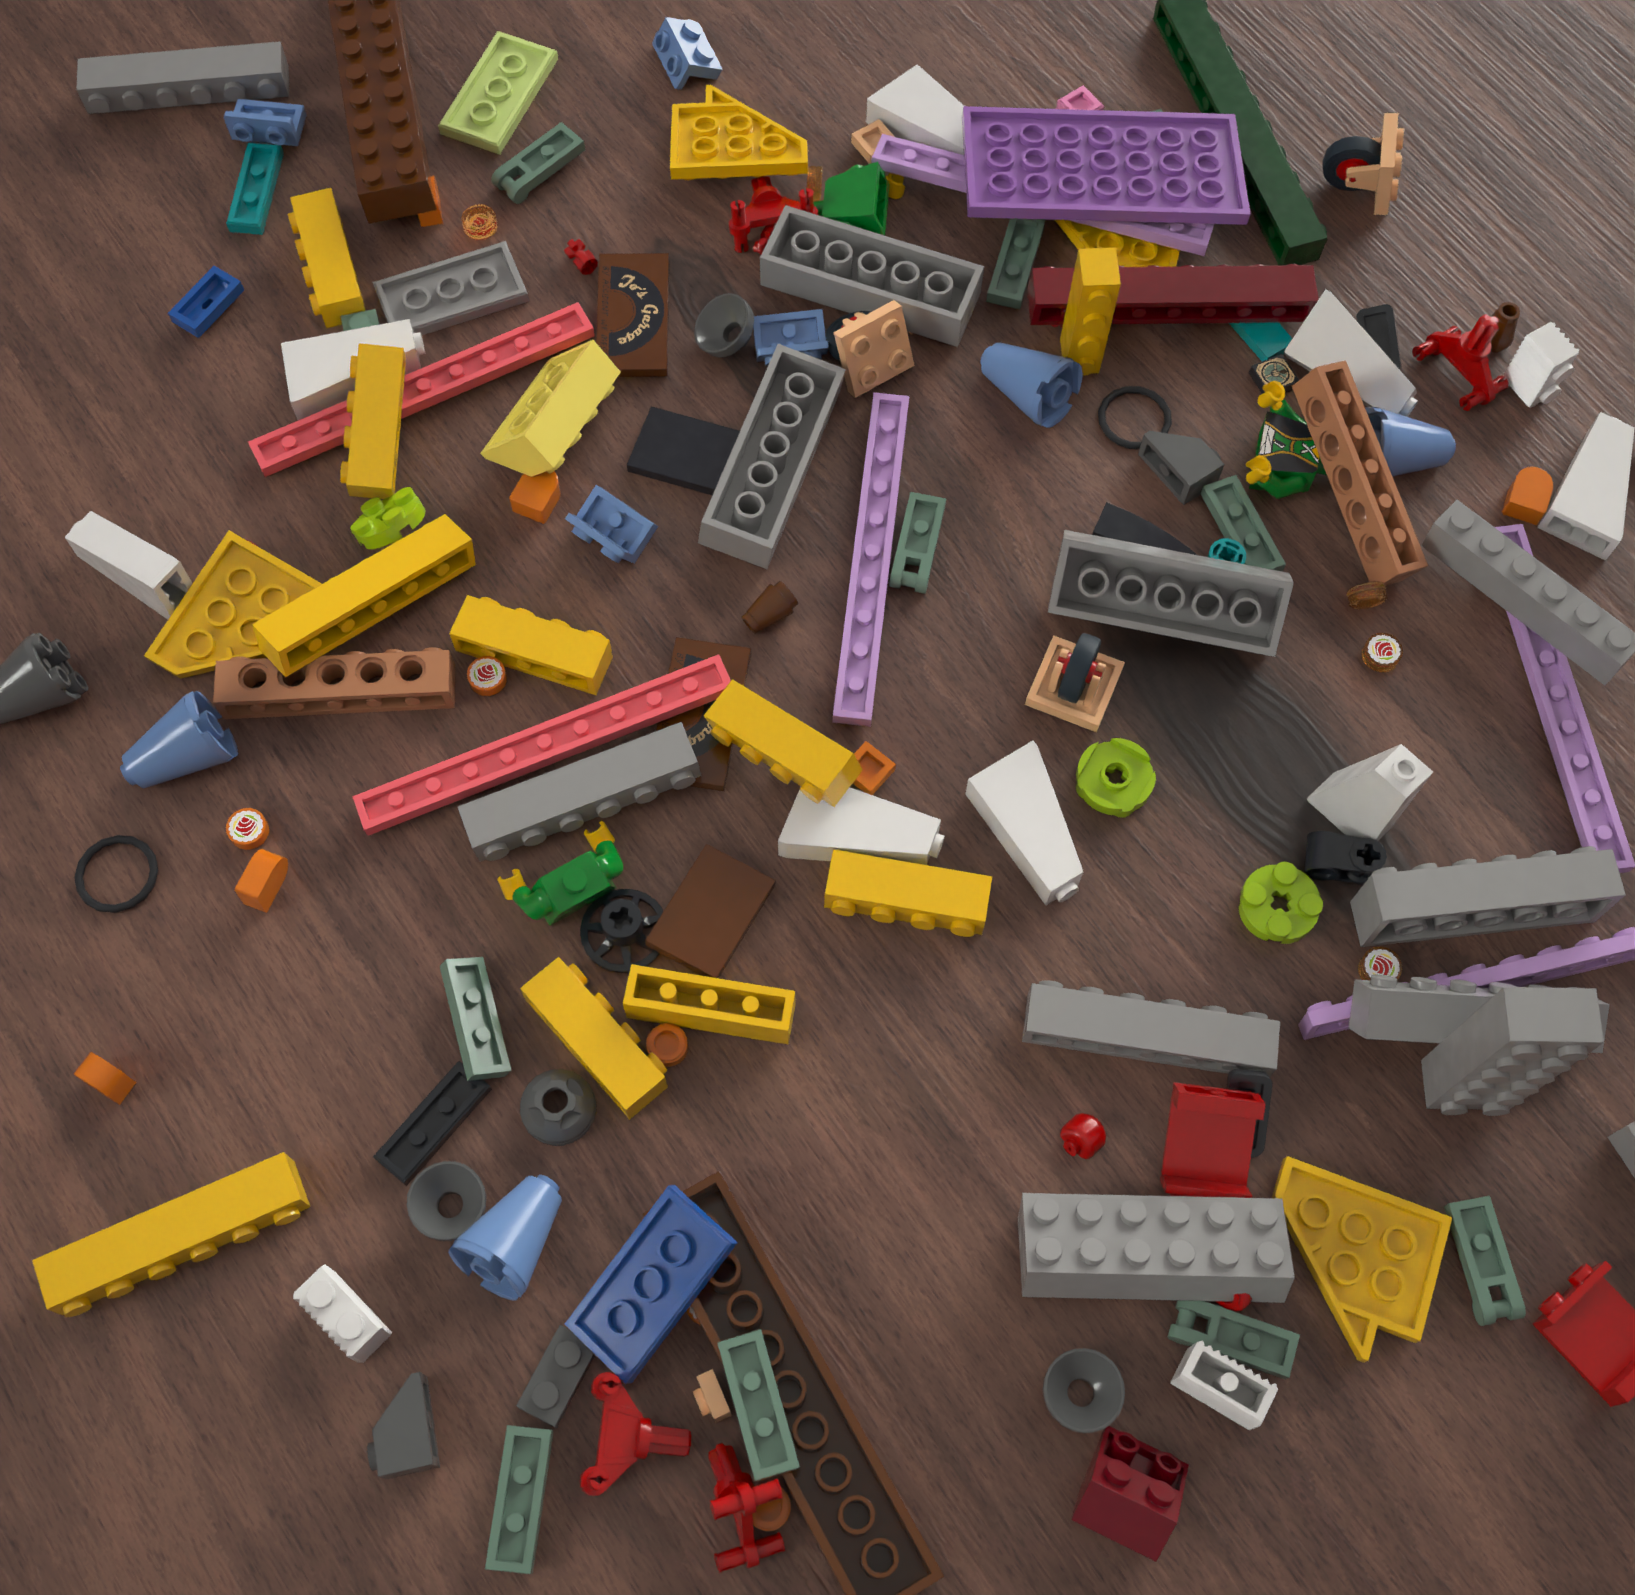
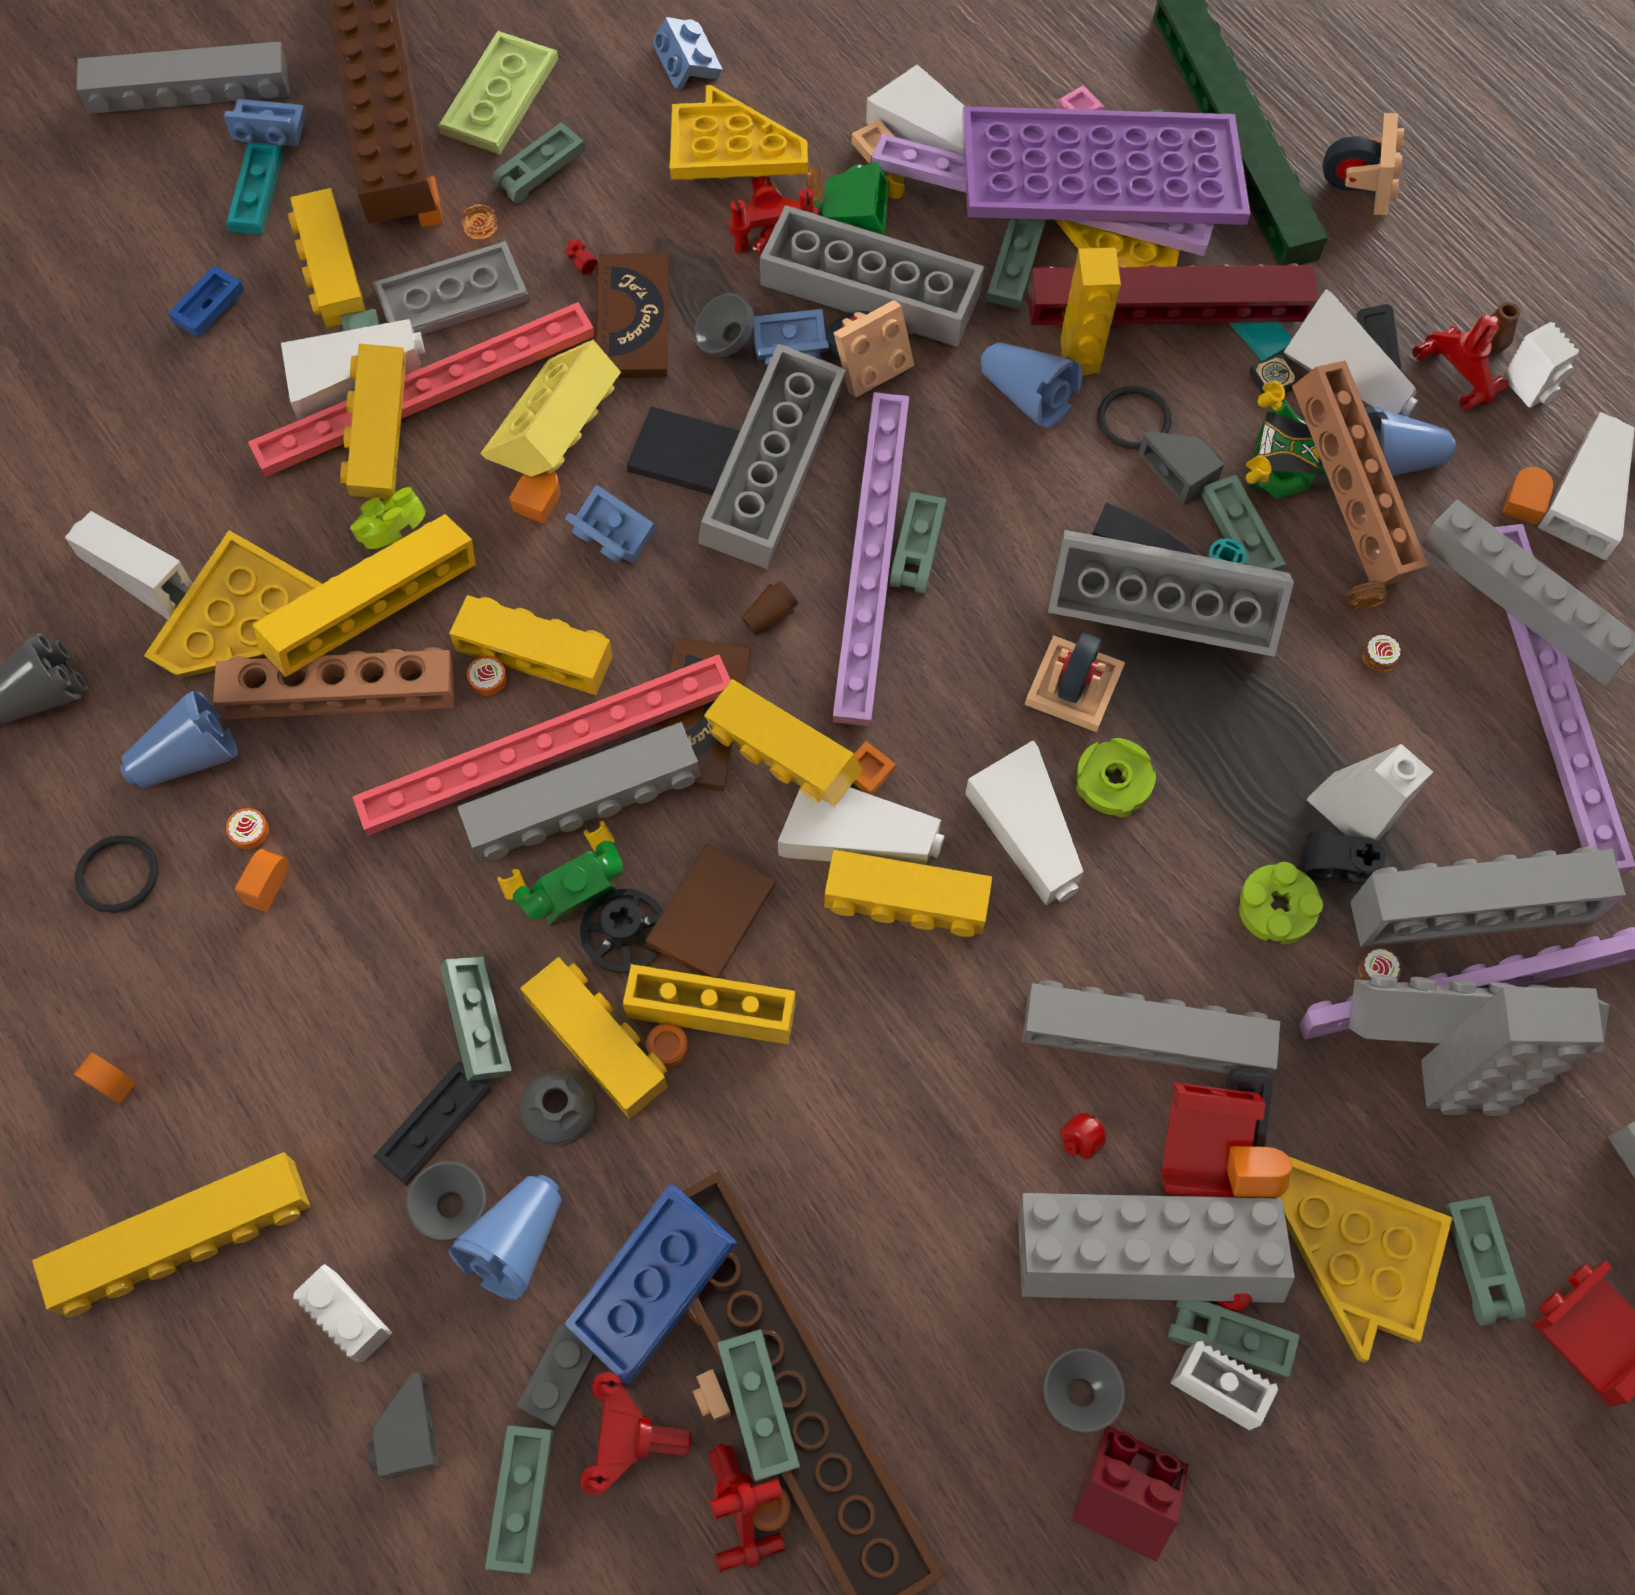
none -> orange piece [1227,1146,1292,1198]

